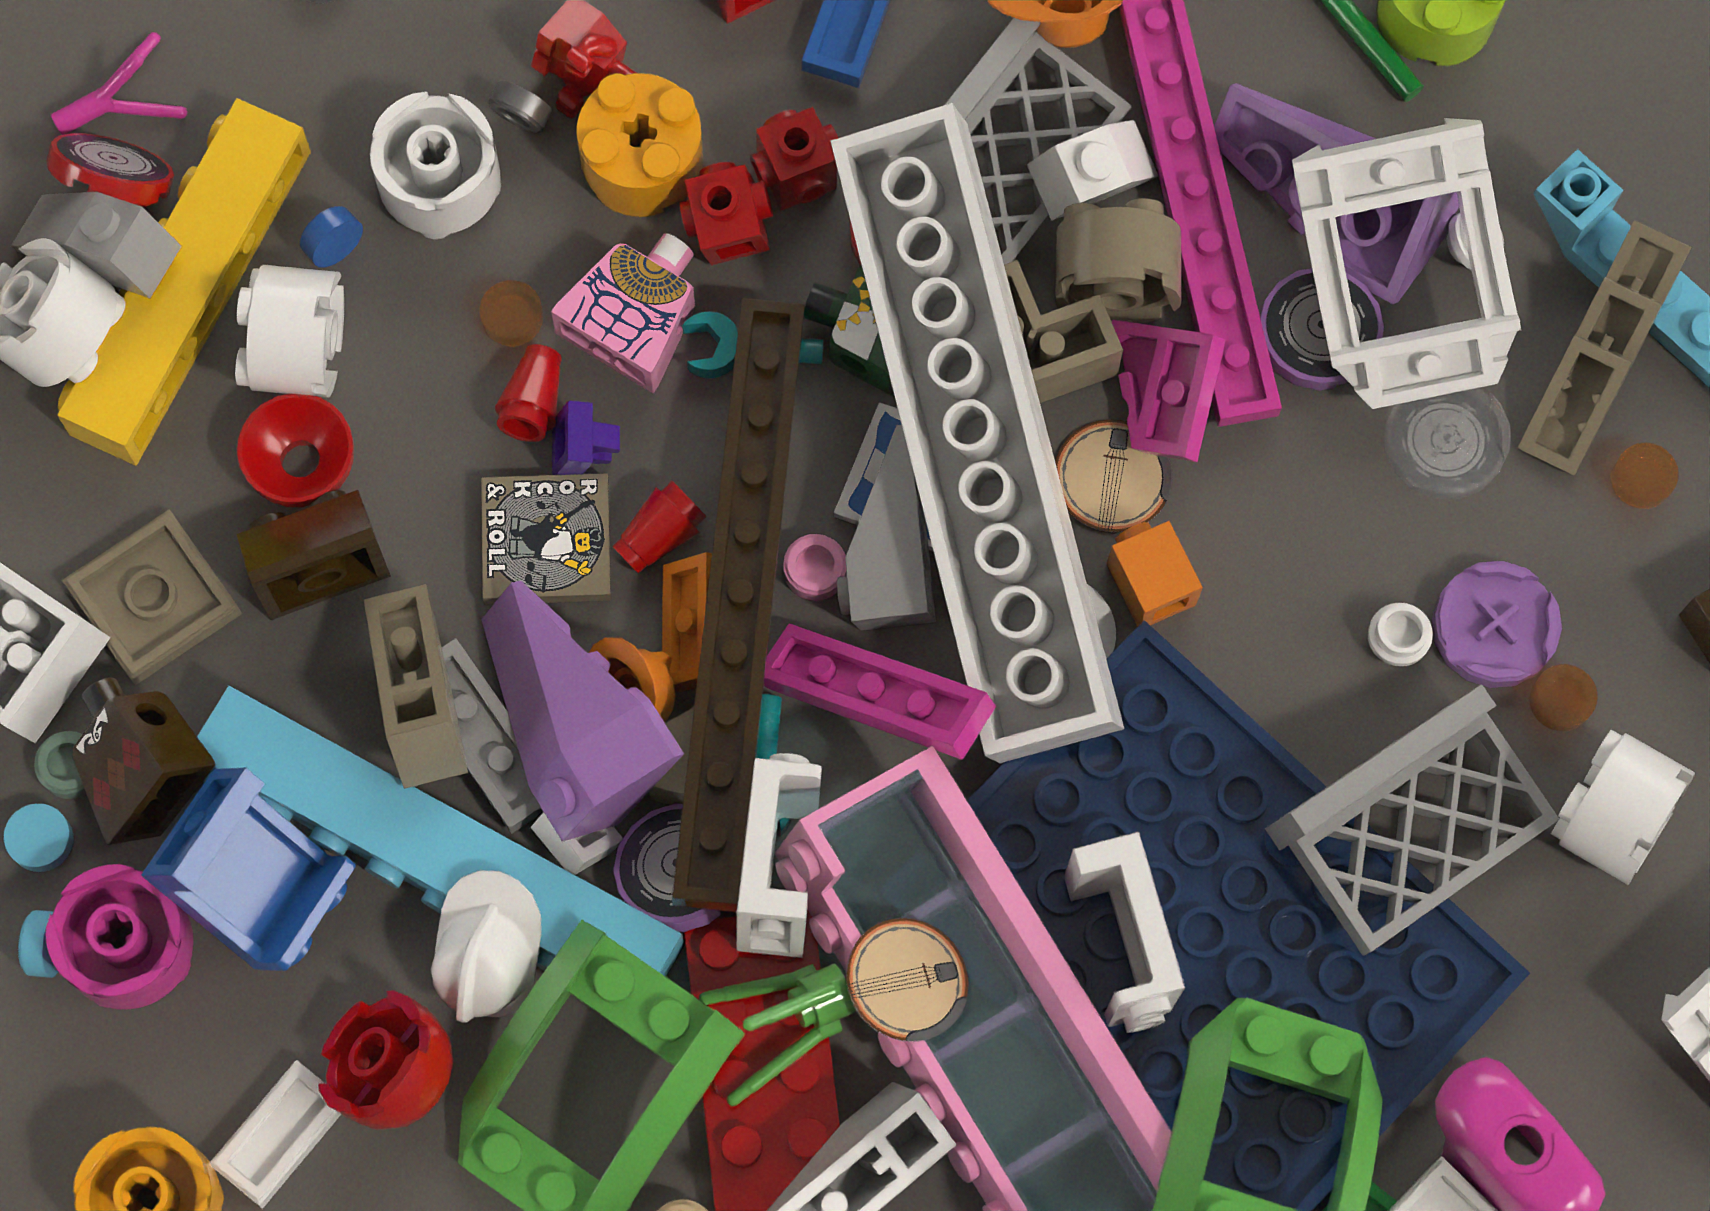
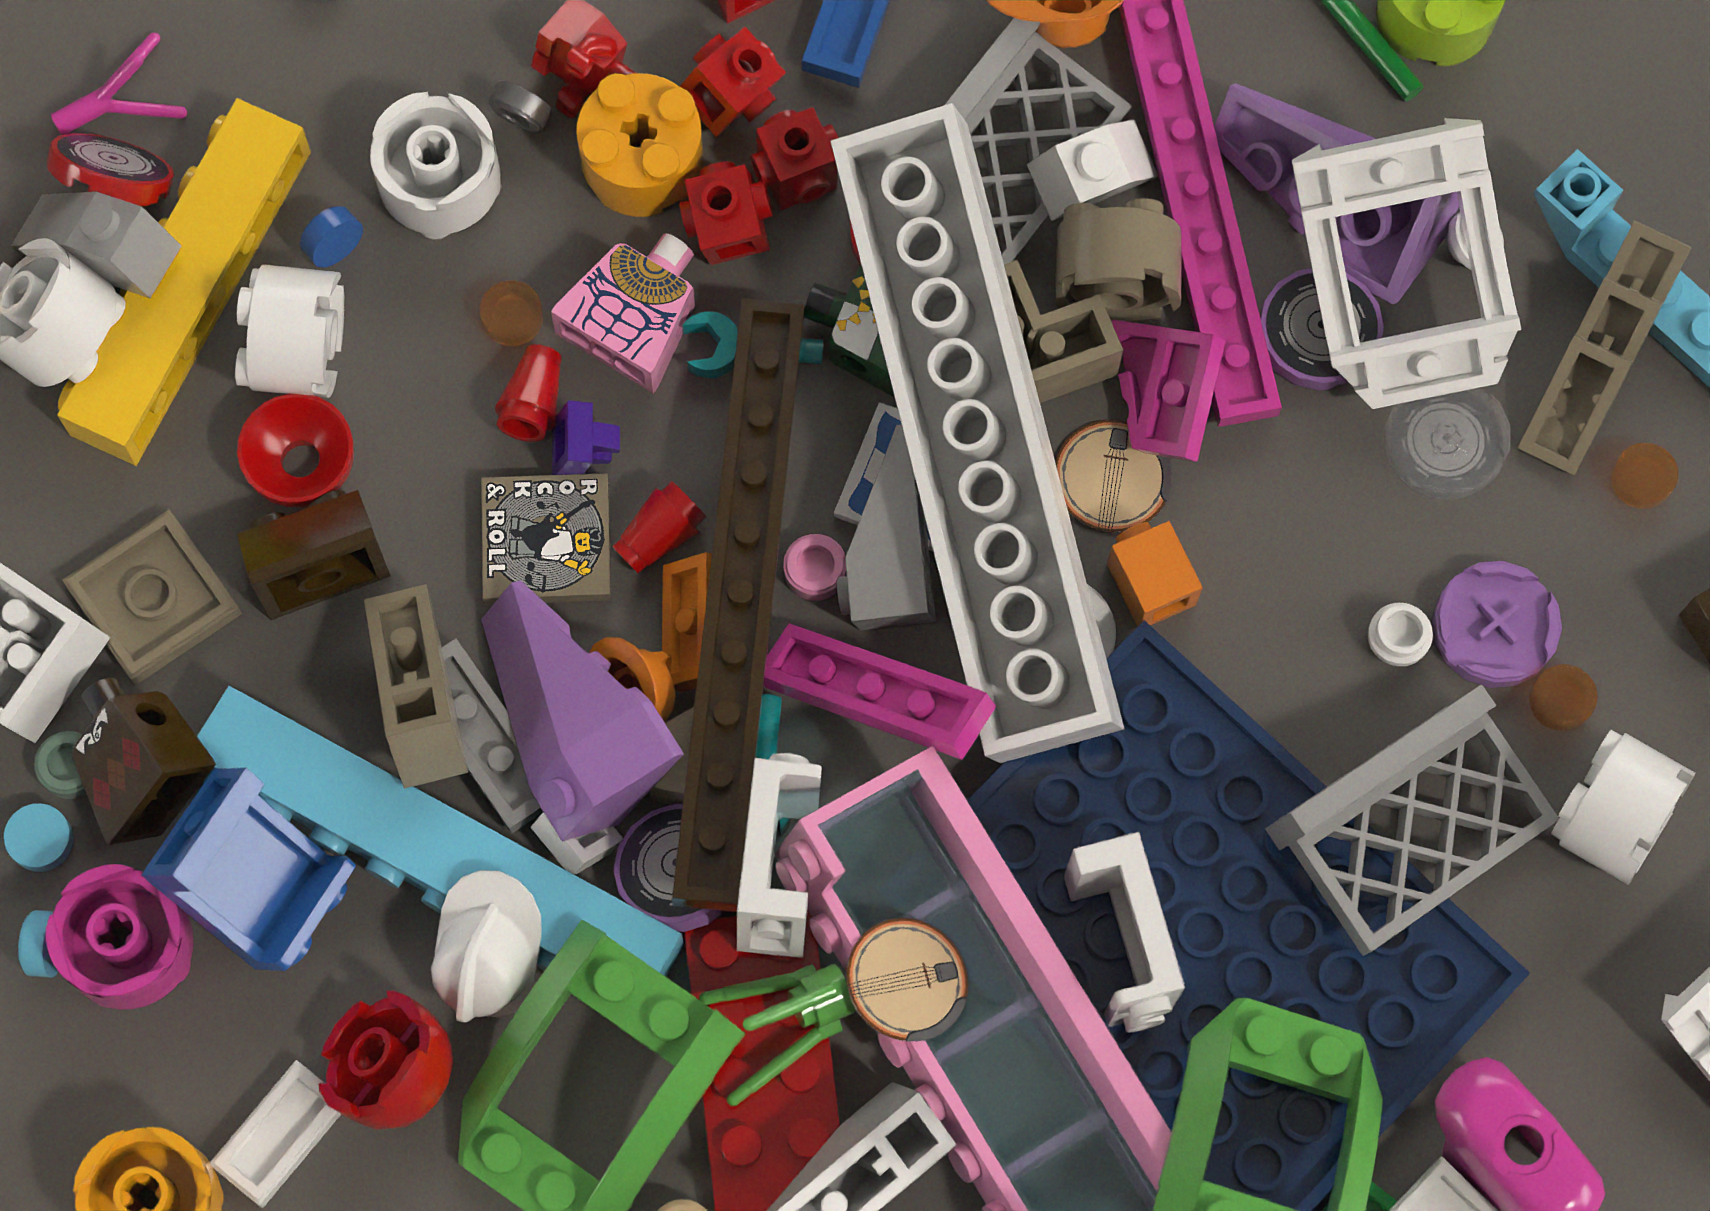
none -> red brick [679,26,786,137]

